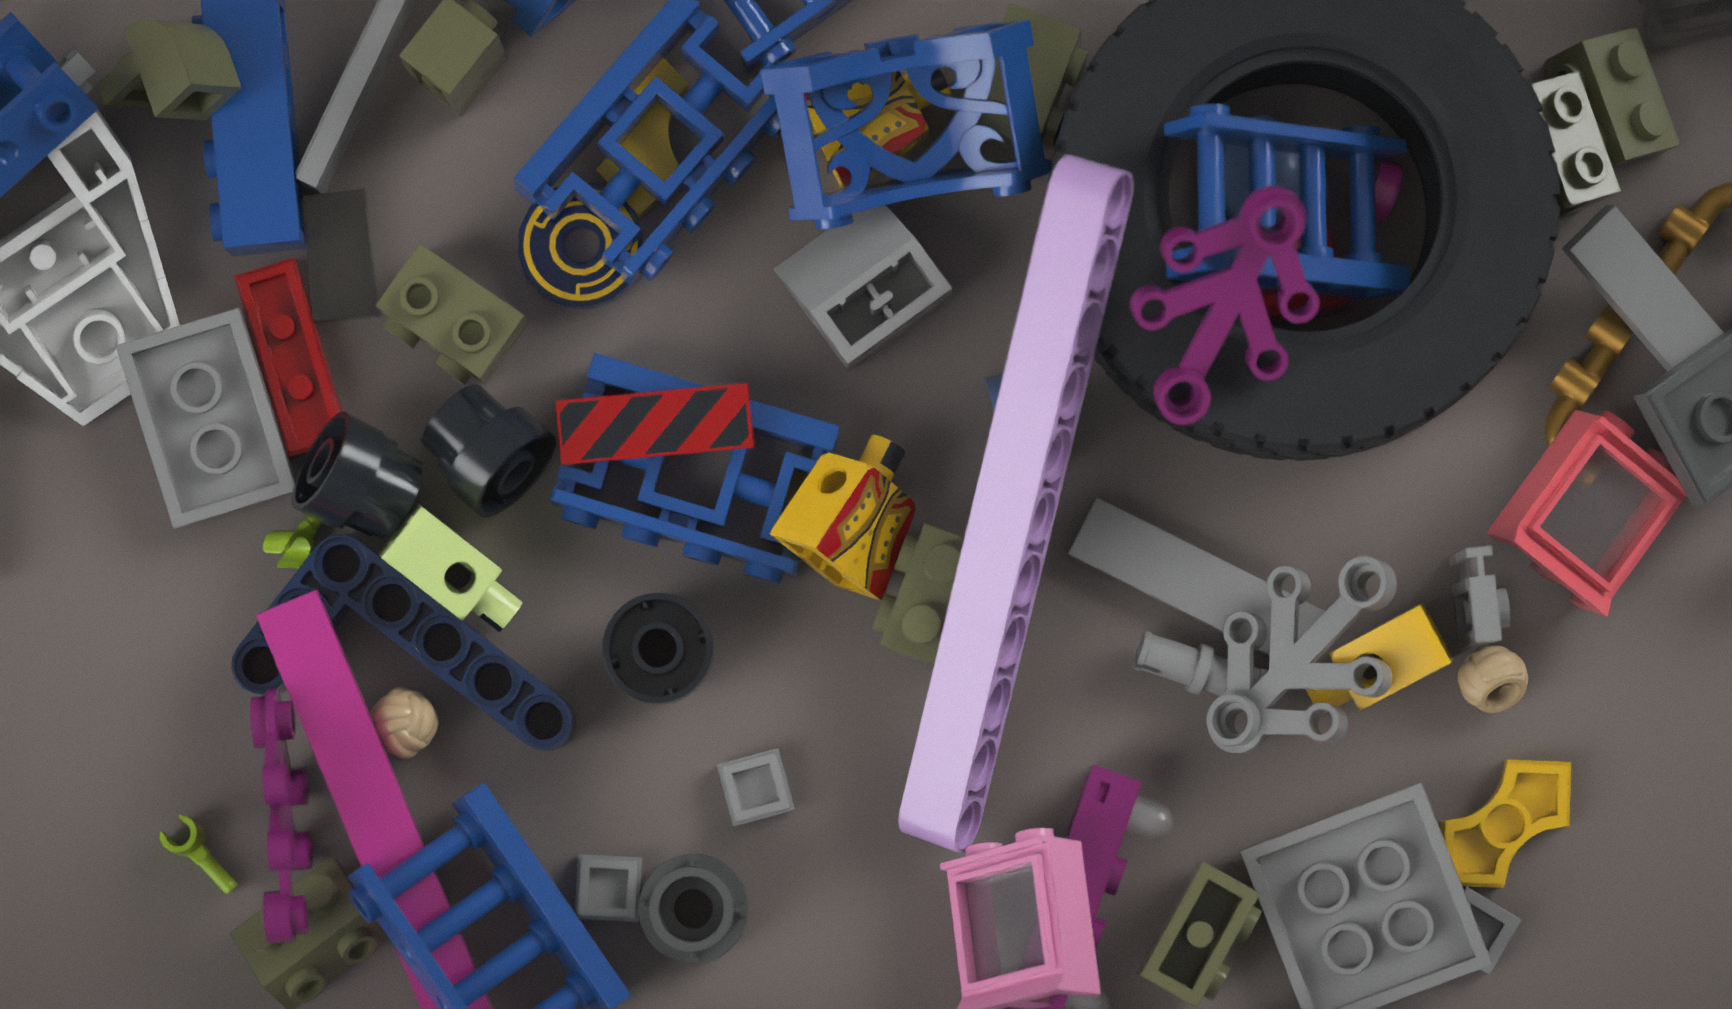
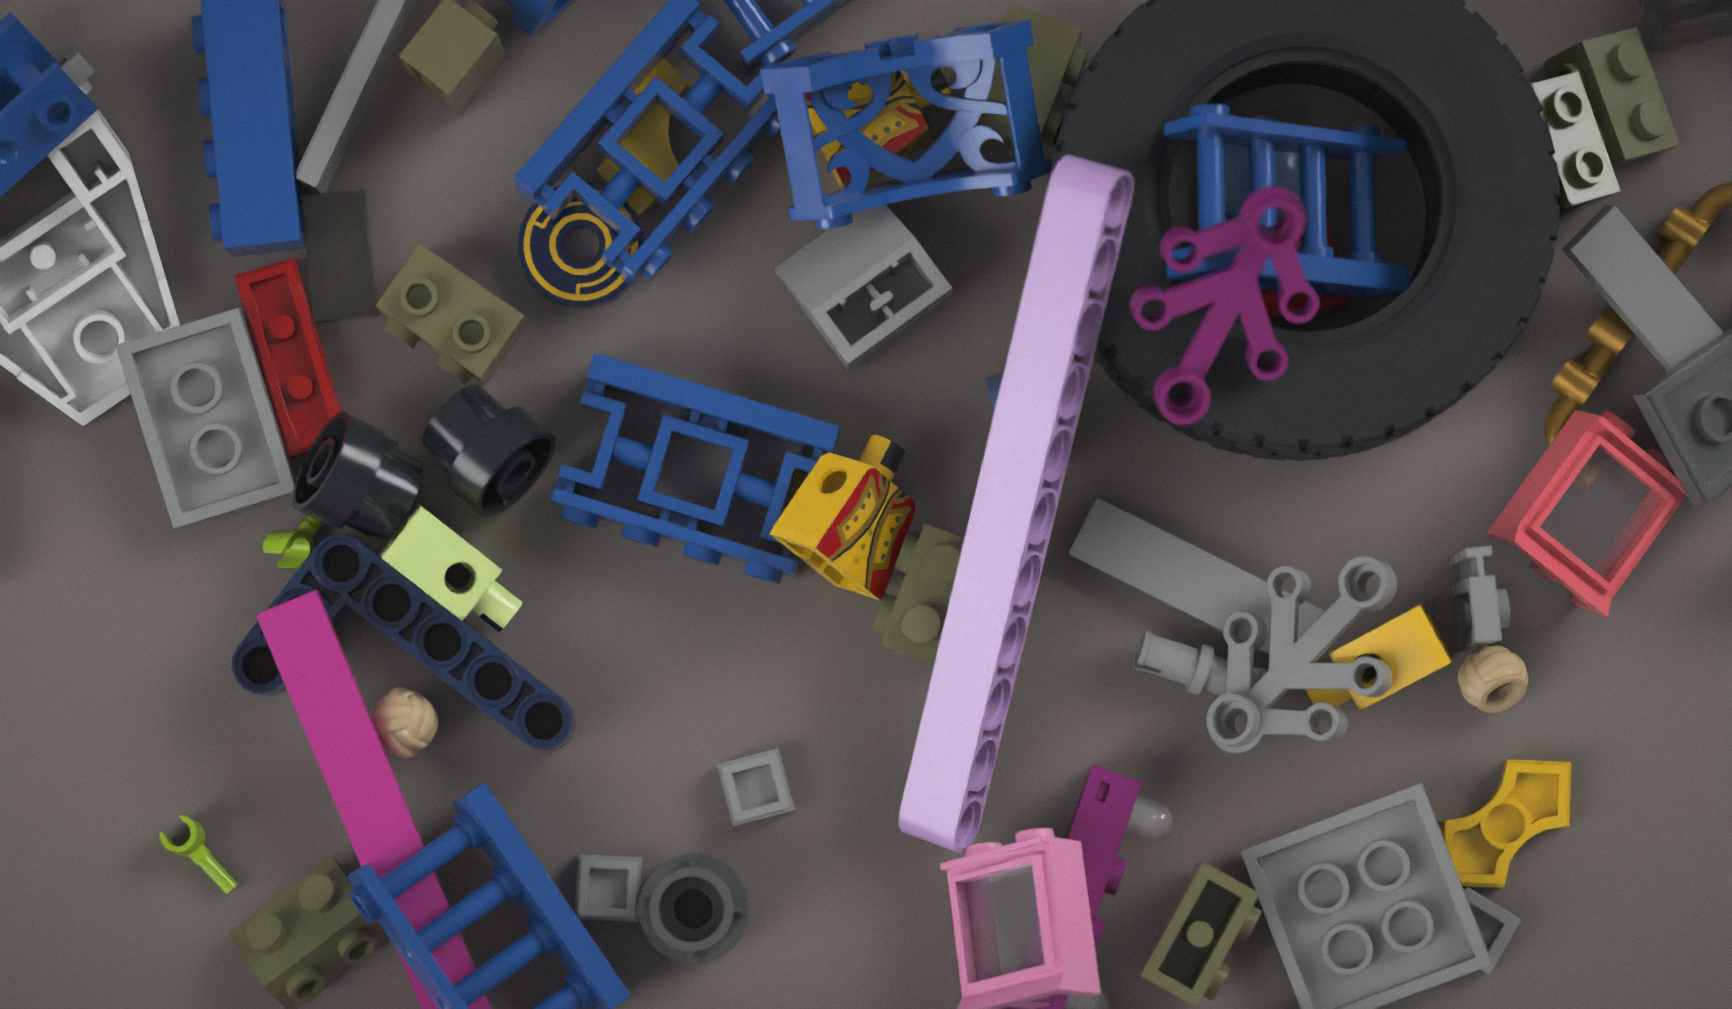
olive brick [97,19,242,121] -> none
magenta plant [250,688,313,944] -> none
tile [555,382,755,465] -> none
black piece [602,593,714,704] -> none
dark pink tile [1374,158,1403,224] -> none

